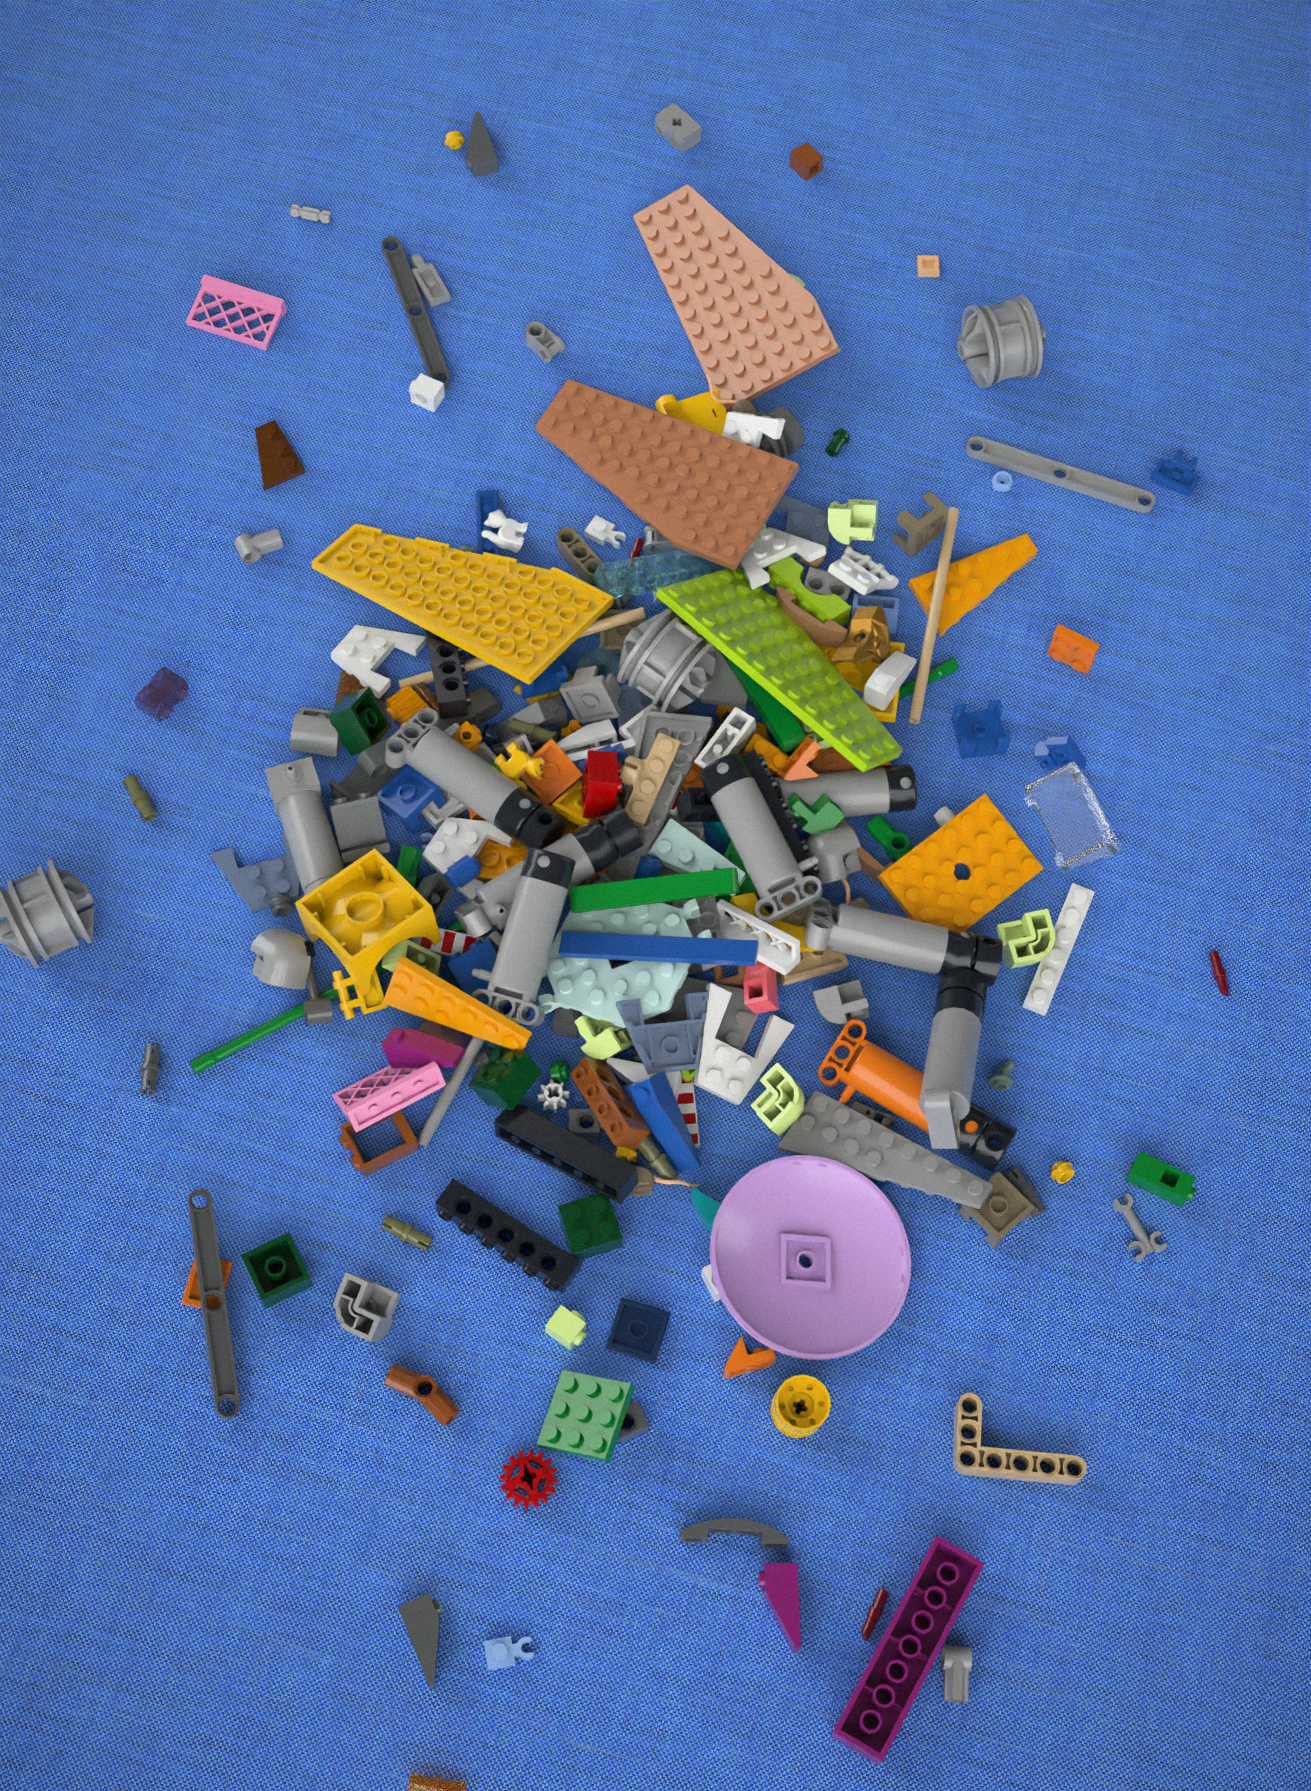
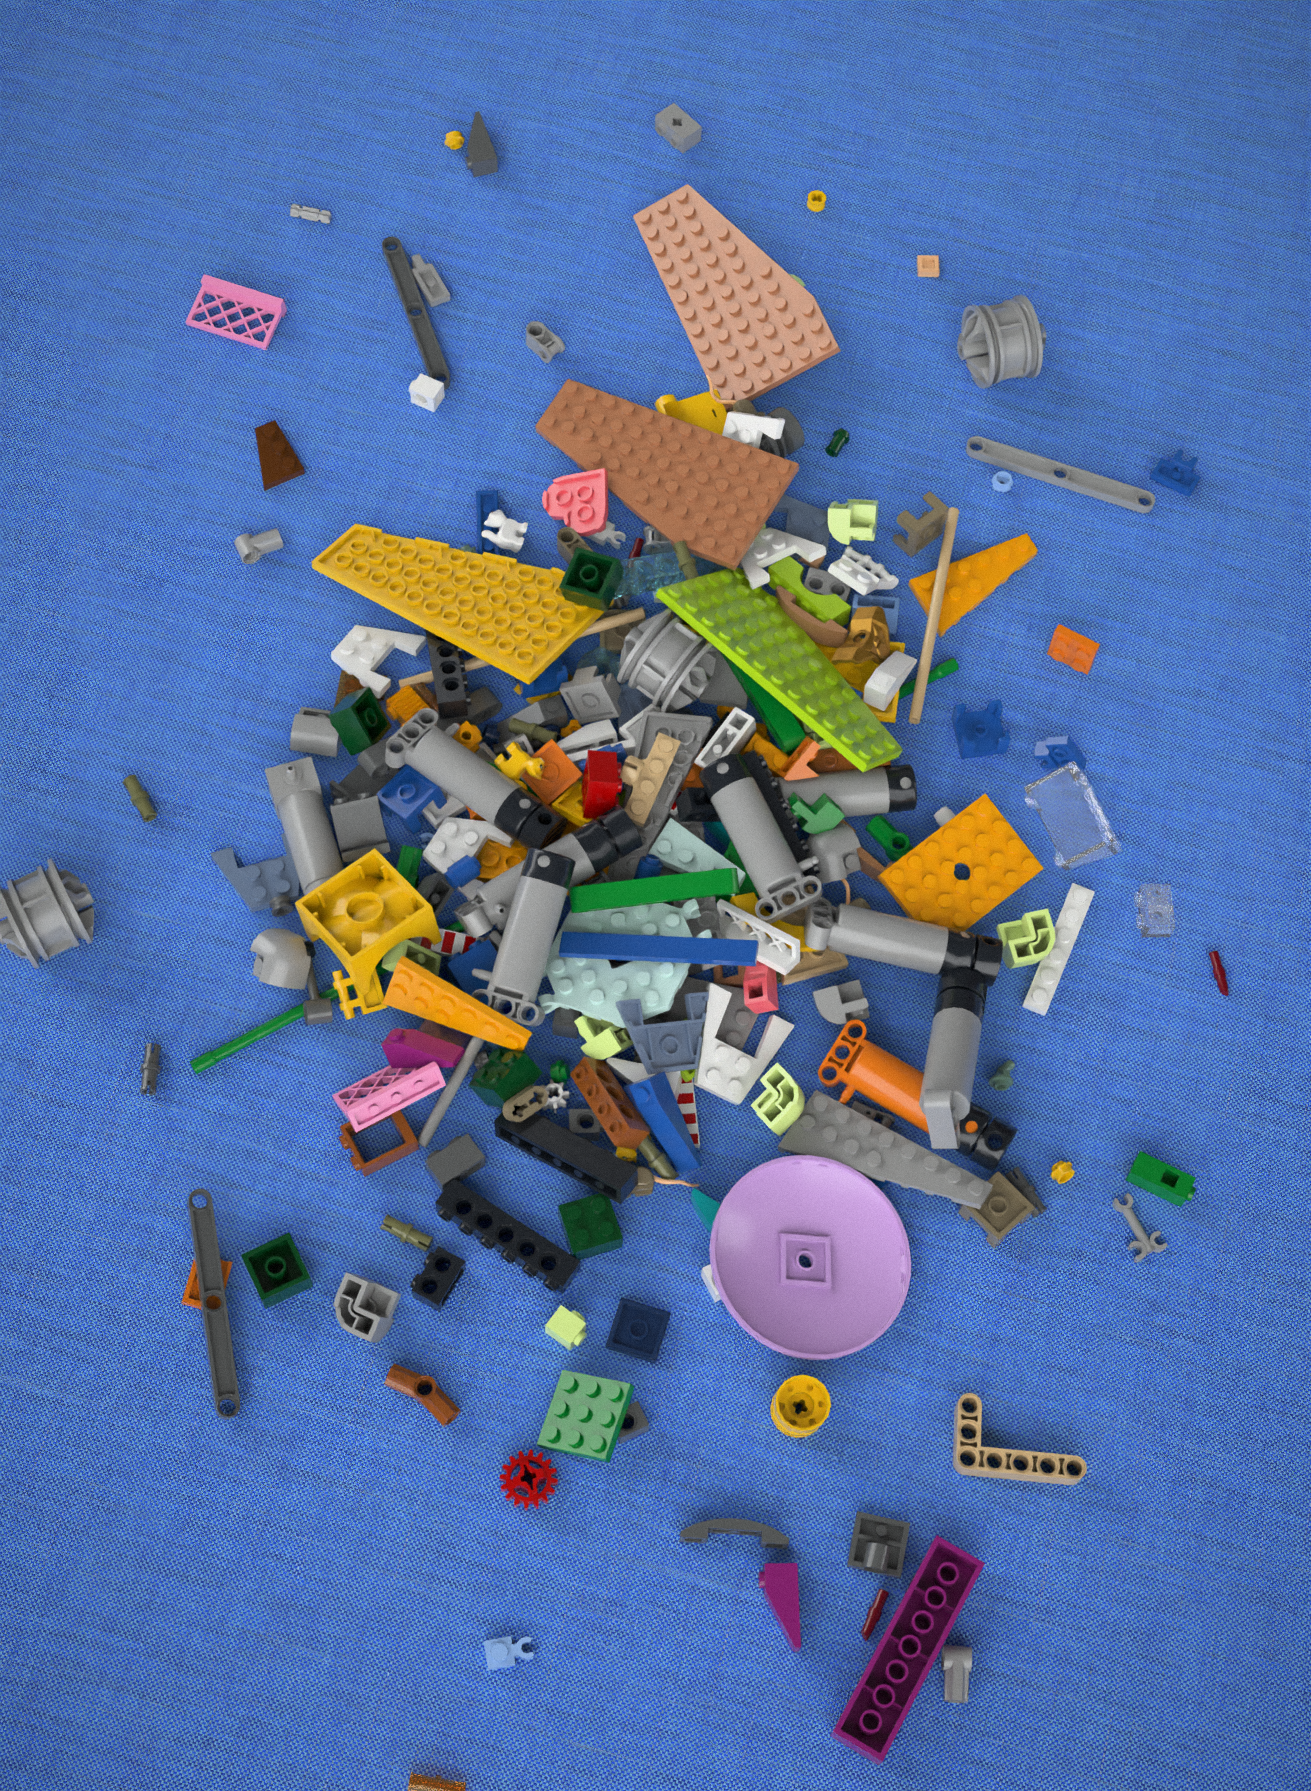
clear purple brick [135,667,189,722] -> none
dark grey slope [398,1593,443,1689] -> none
orange slope [723,1336,776,1379] -> none
dark orange brick [790,142,823,181] -> none
none -> black brick [410,1246,466,1312]
none -> dark grey brick [425,1133,486,1192]
none -> dark tan beam [502,1085,548,1122]
none -> coral plate [542,468,608,537]
none -> dark green brick [559,547,625,612]
none -> olive pin [672,541,699,580]
none -> yellow bush [807,190,826,212]
none -> dark grey plate [846,1511,910,1579]
none -> clear brick [1134,884,1175,937]

